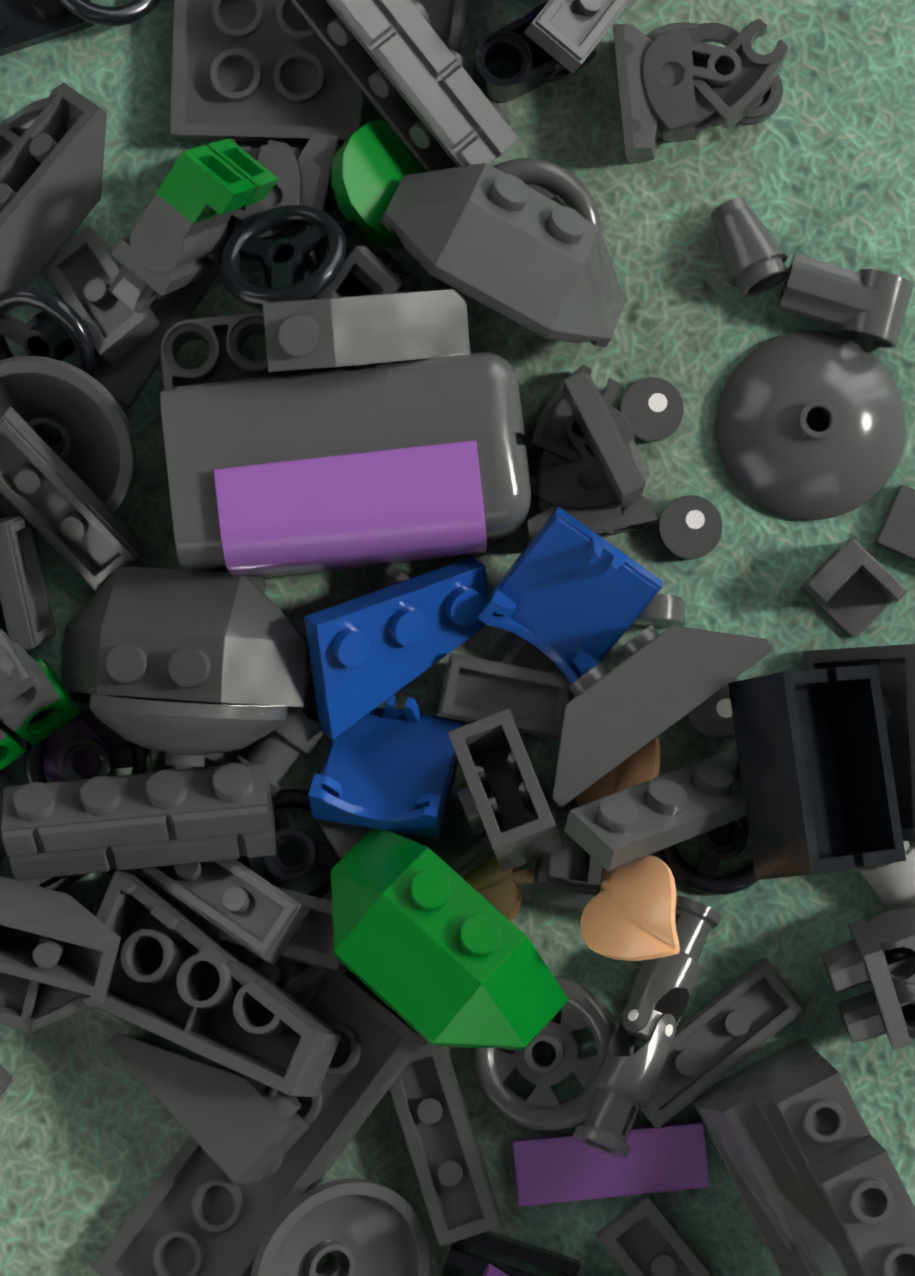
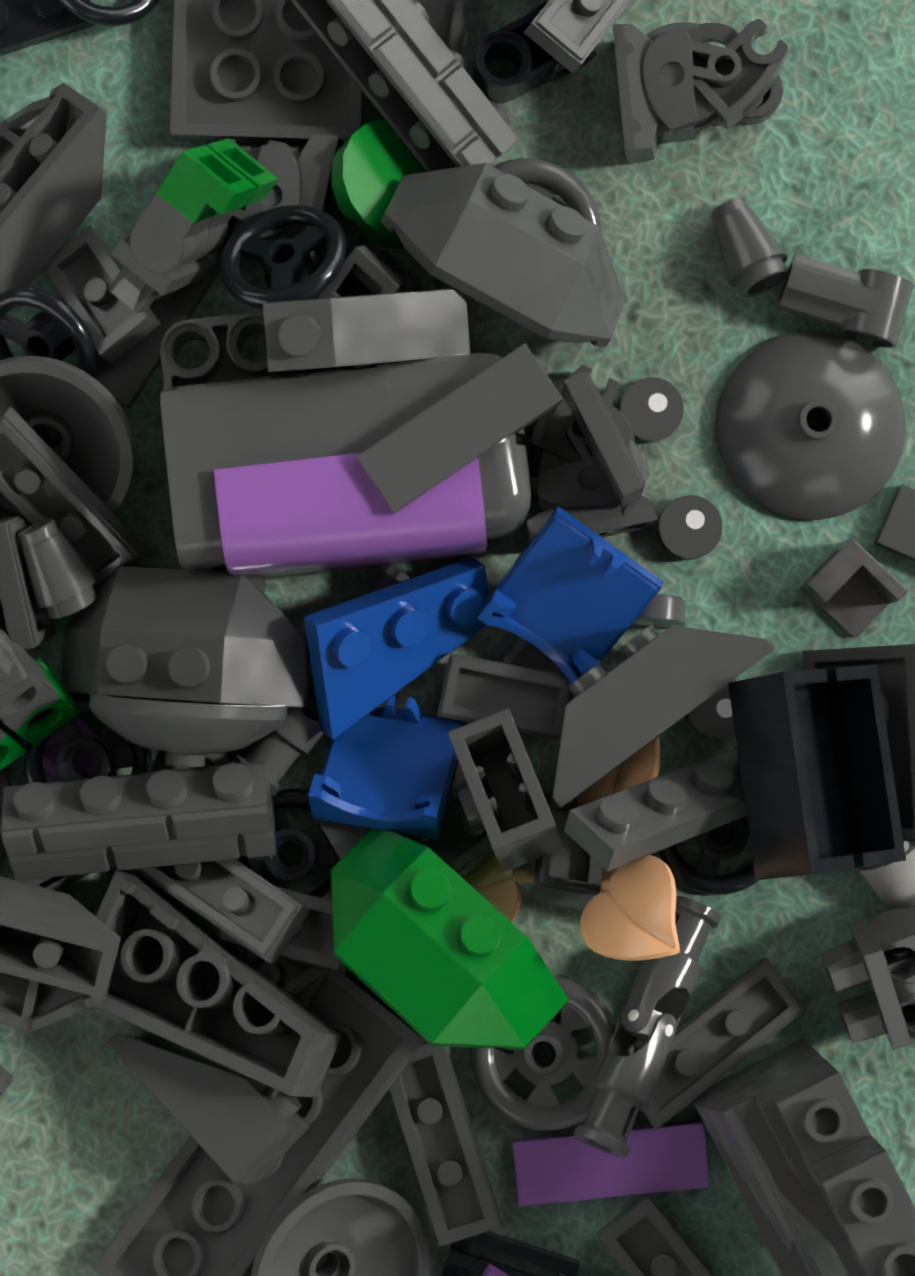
none -> dark grey cone [17,518,97,619]
none -> dark grey tile [356,343,563,514]

